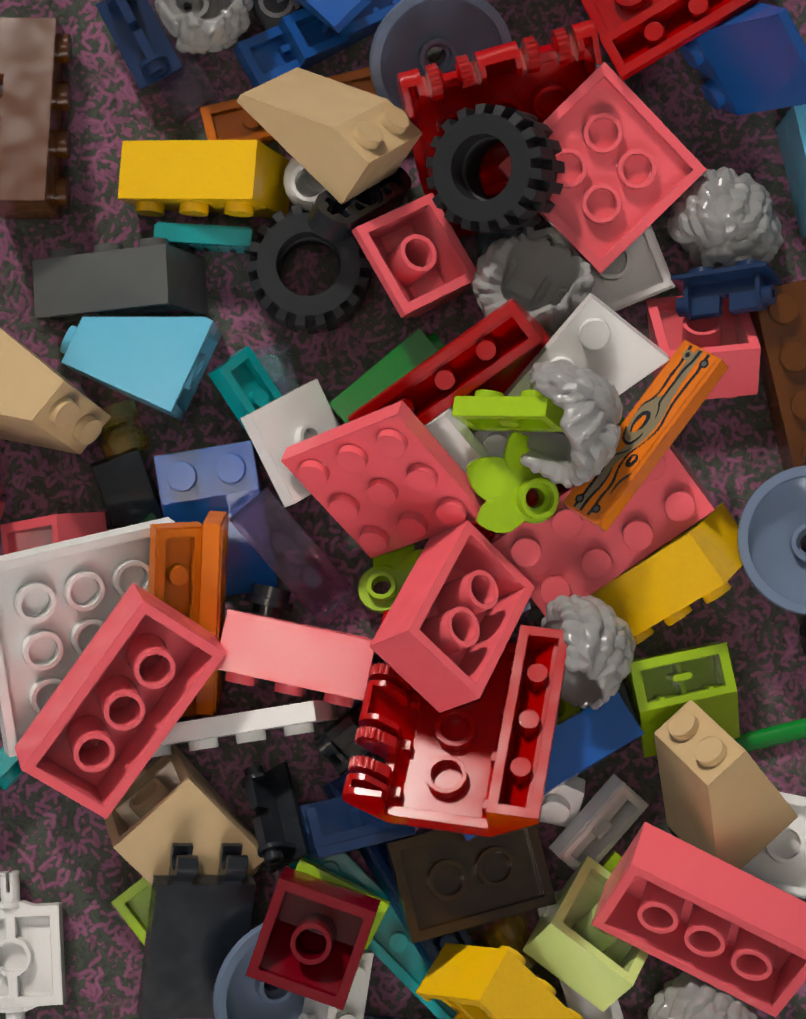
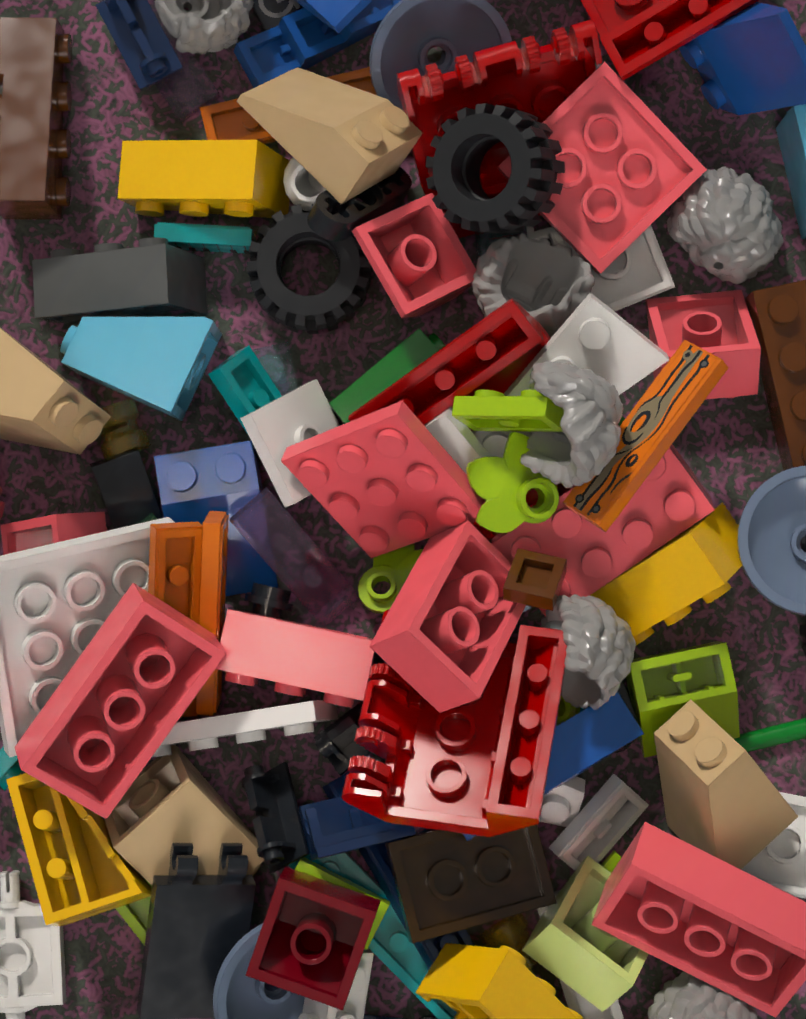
dark blue hinge [671,259,782,321] -> none
none -> yellow wedge [6,773,152,926]
none -> reddish brown plate [503,548,567,611]

